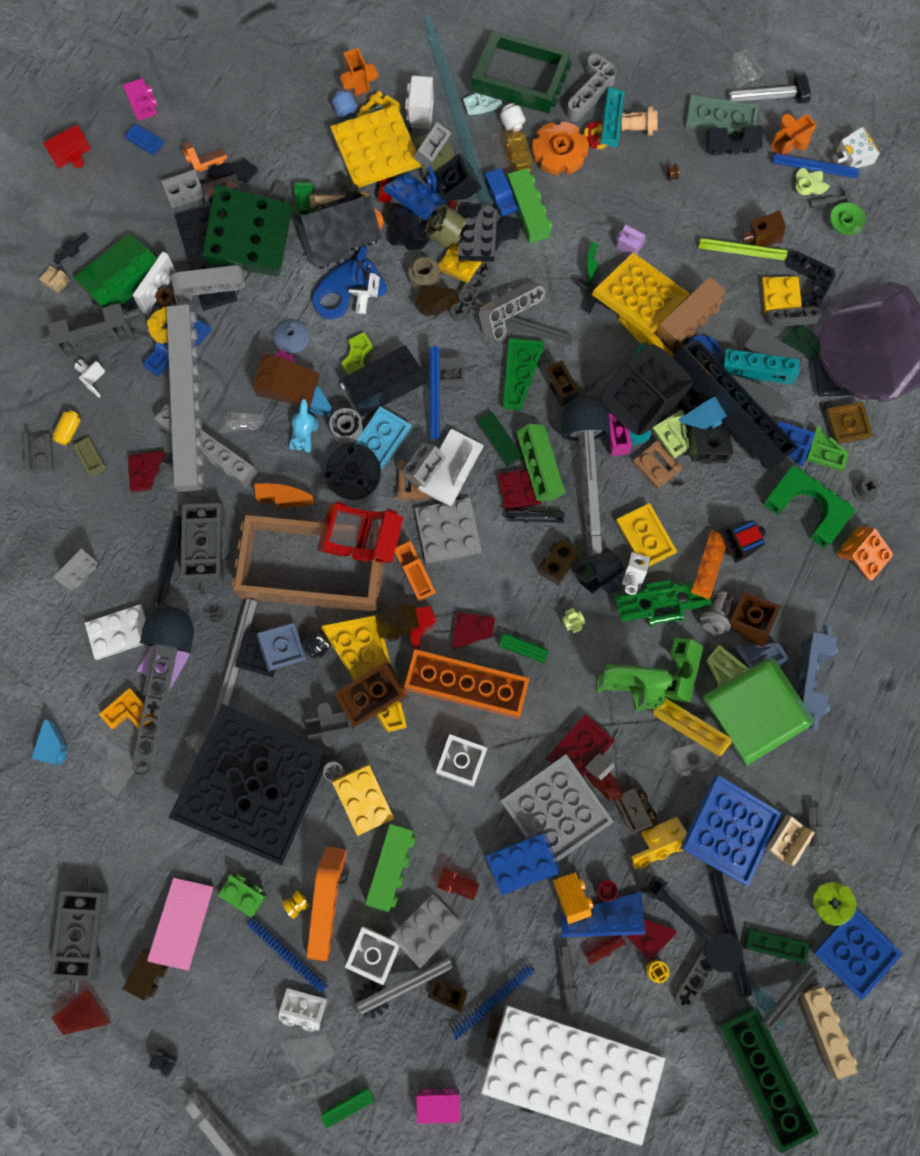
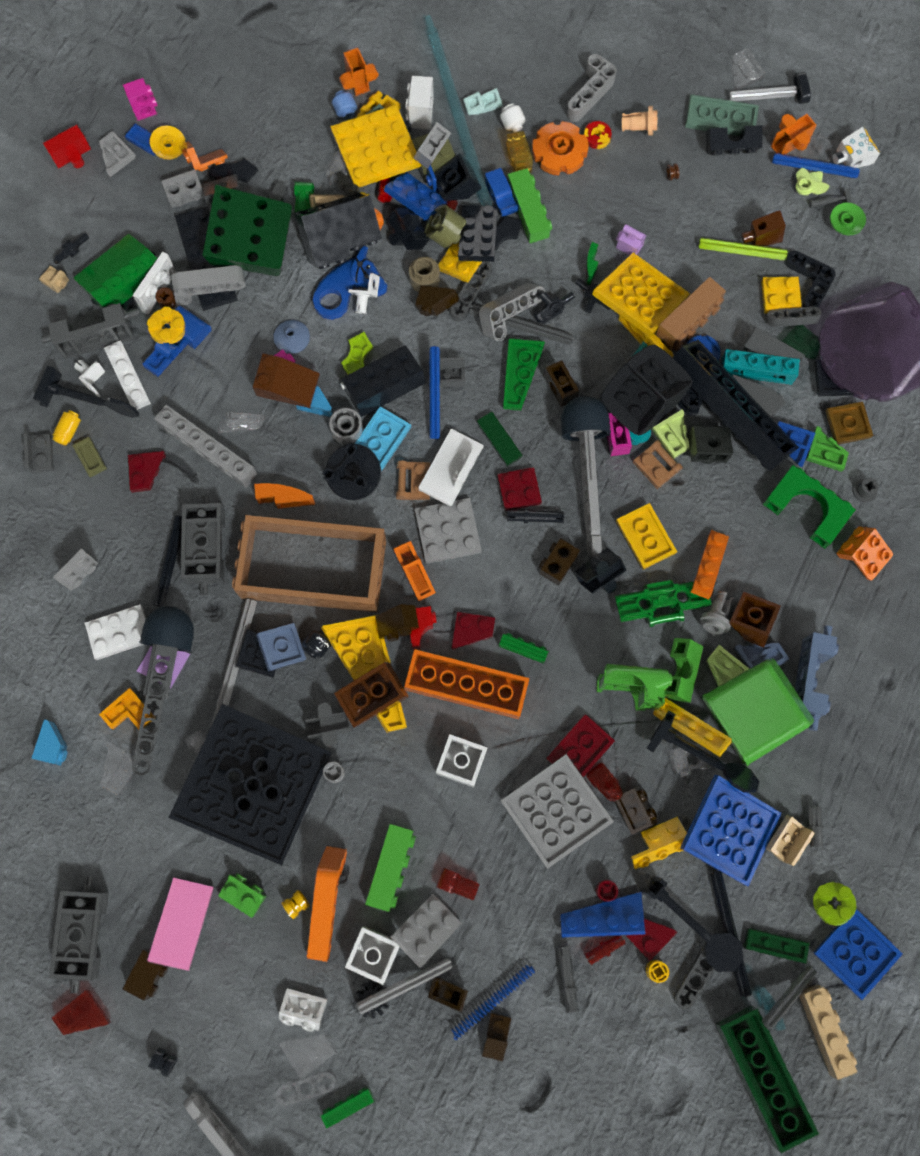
light grey brick [167,304,204,492] -> none
blue piece [247,917,328,993] -> none
medium azure animal [288,399,319,453] -> none
red window [317,502,404,563] -> none
yellow plate [332,763,394,836] -> none
light grey brick [401,443,446,487] -> none
dark pink brick [417,1087,460,1124] -> none
dark green window [471,30,572,114] -> none
white plate [480,1005,665,1146] -> none
blue brick [486,831,561,896] -> none
bright green brick [517,424,565,501] -> none
light orange brick [553,872,593,924] -> none
yellowish green gear [562,608,585,633] -> none
light grey tile [586,753,615,780] -> none
teal plate [600,87,625,148] -> none
white bracket [622,552,650,595] -> none
dark azure slope [679,397,727,429] -> none
black torso [719,520,766,563] -> none
none -> black piece [33,365,140,418]
none -> light grey wing [99,131,136,177]
none -> white plate [104,340,151,410]
none -> yellow dish [150,126,186,160]
none -> black piece [533,290,575,324]
none -> black piece [646,710,760,793]

